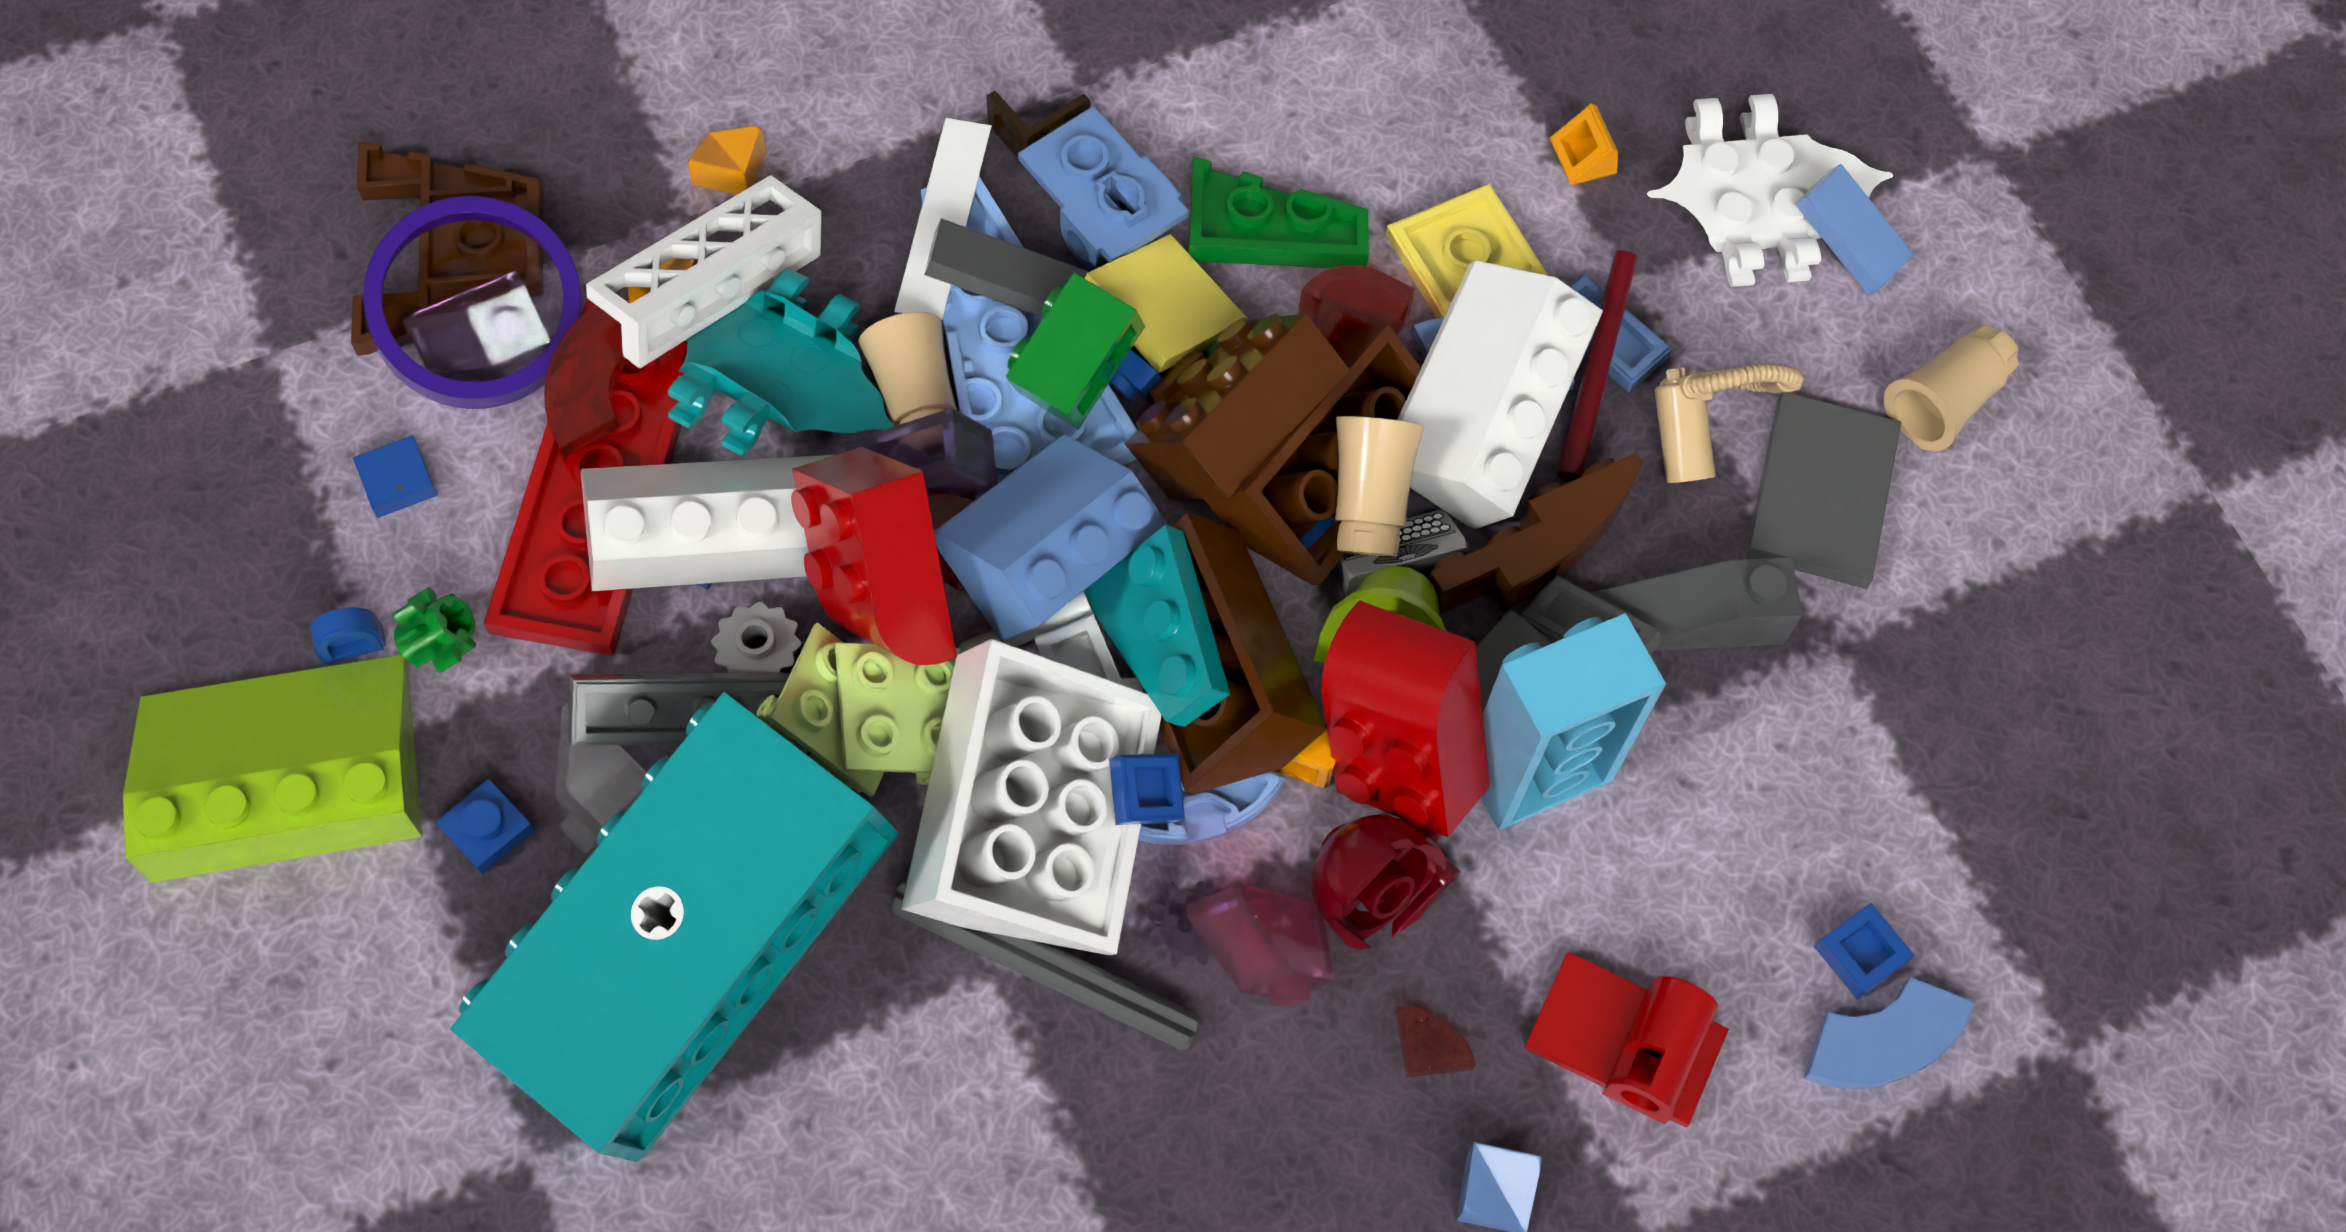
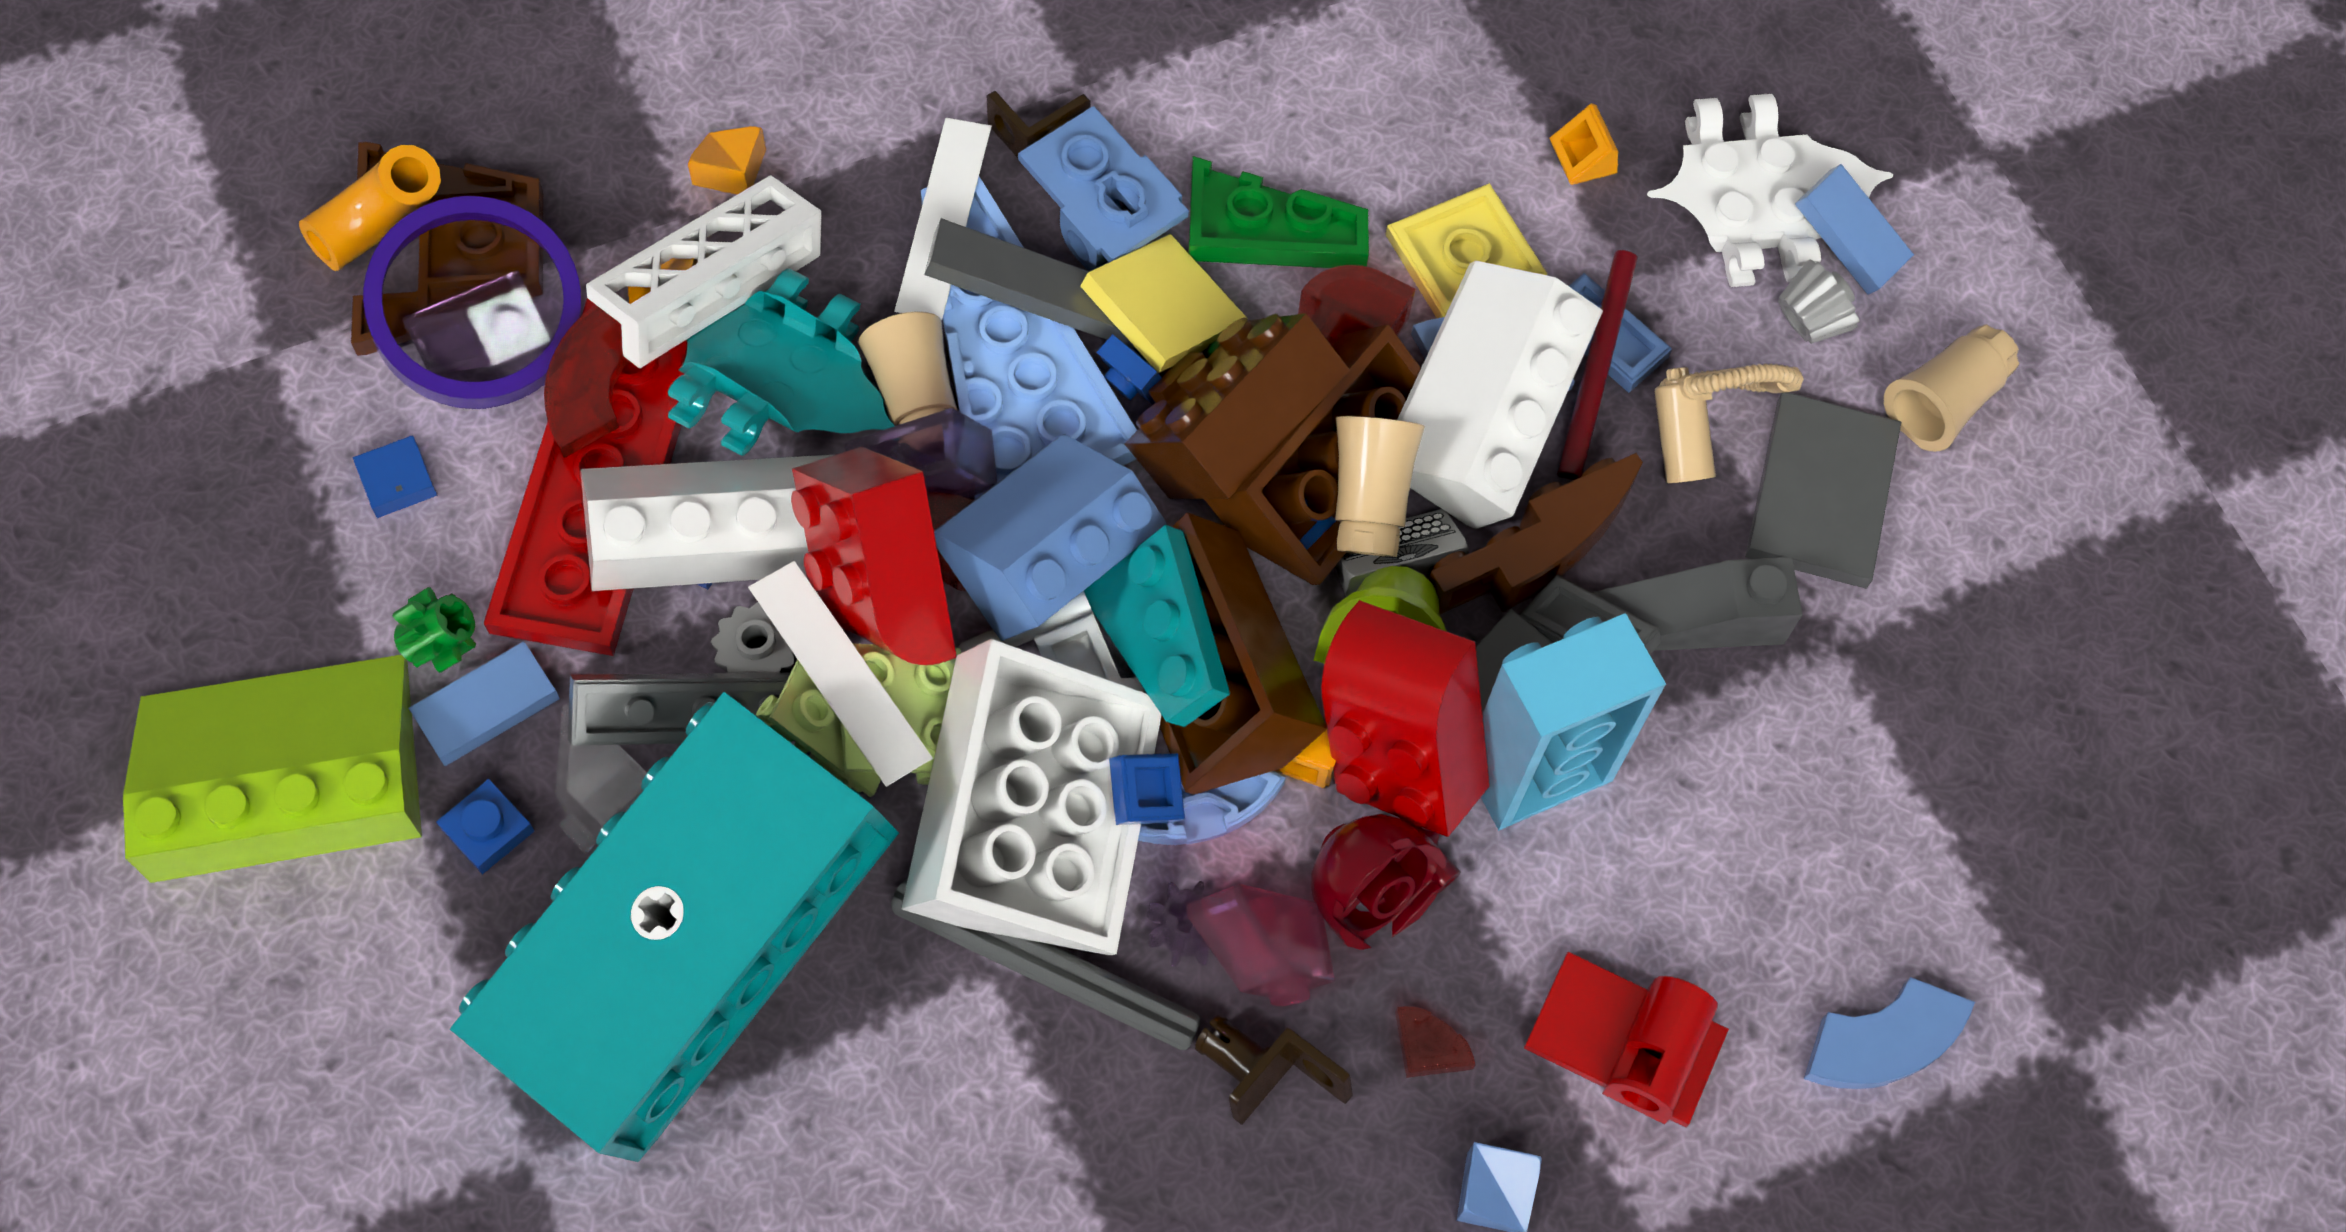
blue tile [309,607,386,664] -> none
green brick [1005,272,1145,430] -> none
blue plate [1814,903,1915,1000] -> none
none -> light orange cylinder [299,145,441,271]
none -> medium blue tile [408,641,560,766]
none -> white sticker [748,561,933,787]
none -> dark brown bracket [1195,1014,1353,1125]
none -> light grey piece [1778,259,1860,344]

